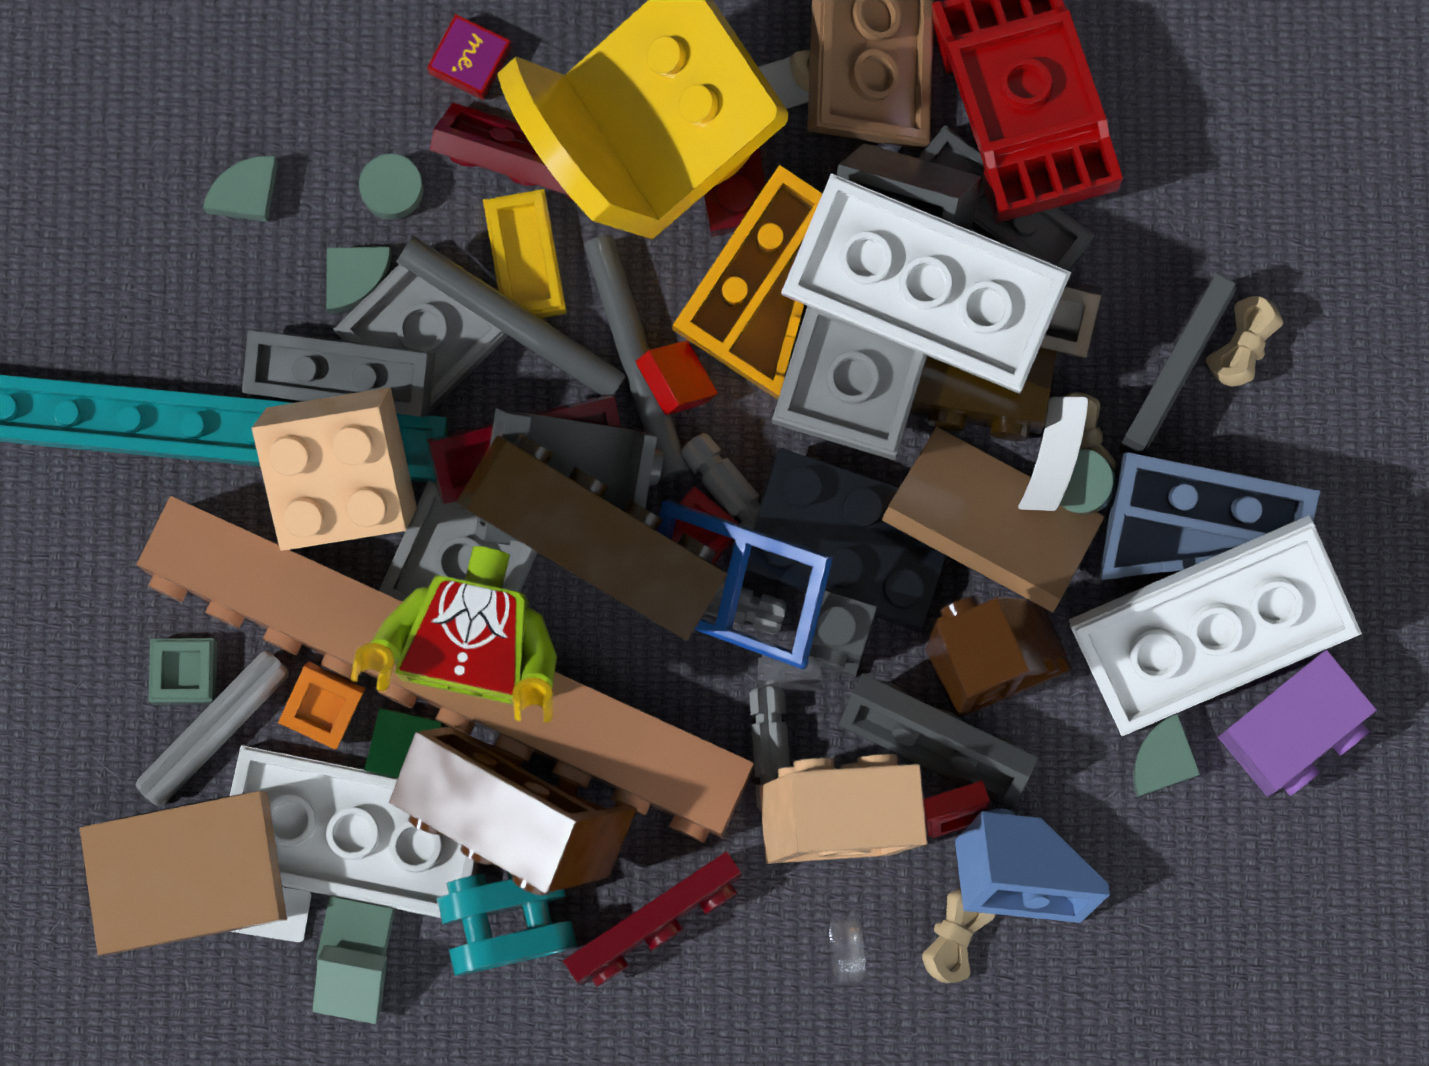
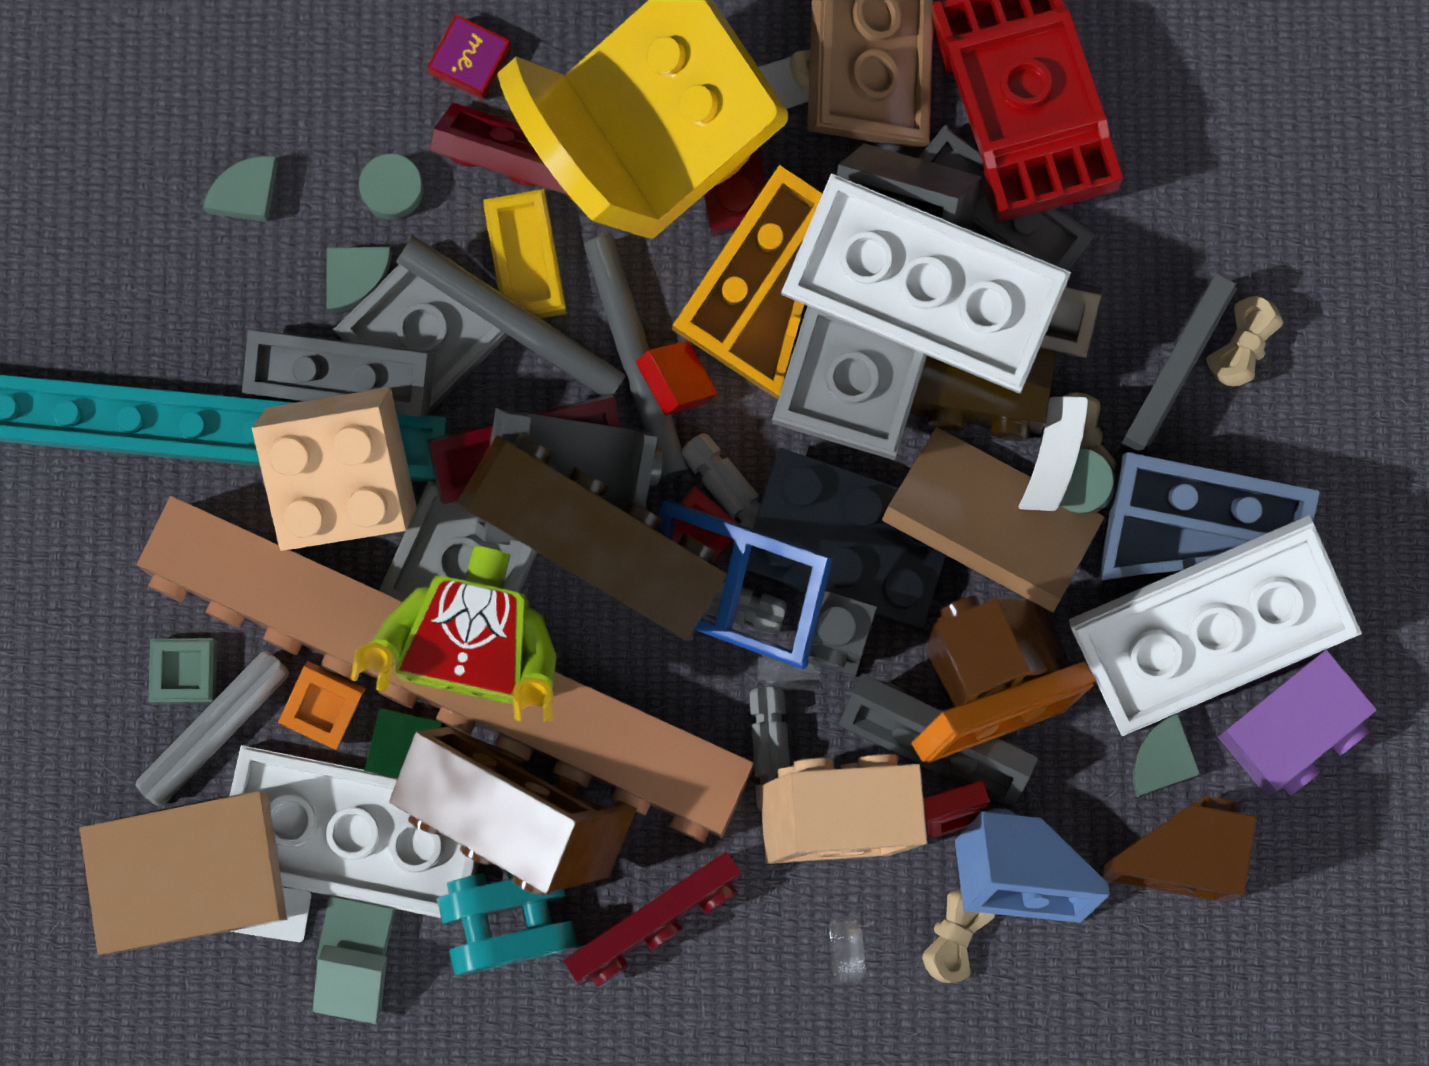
none -> orange tile [911,661,1096,763]
none -> reddish brown slope [1099,796,1257,903]

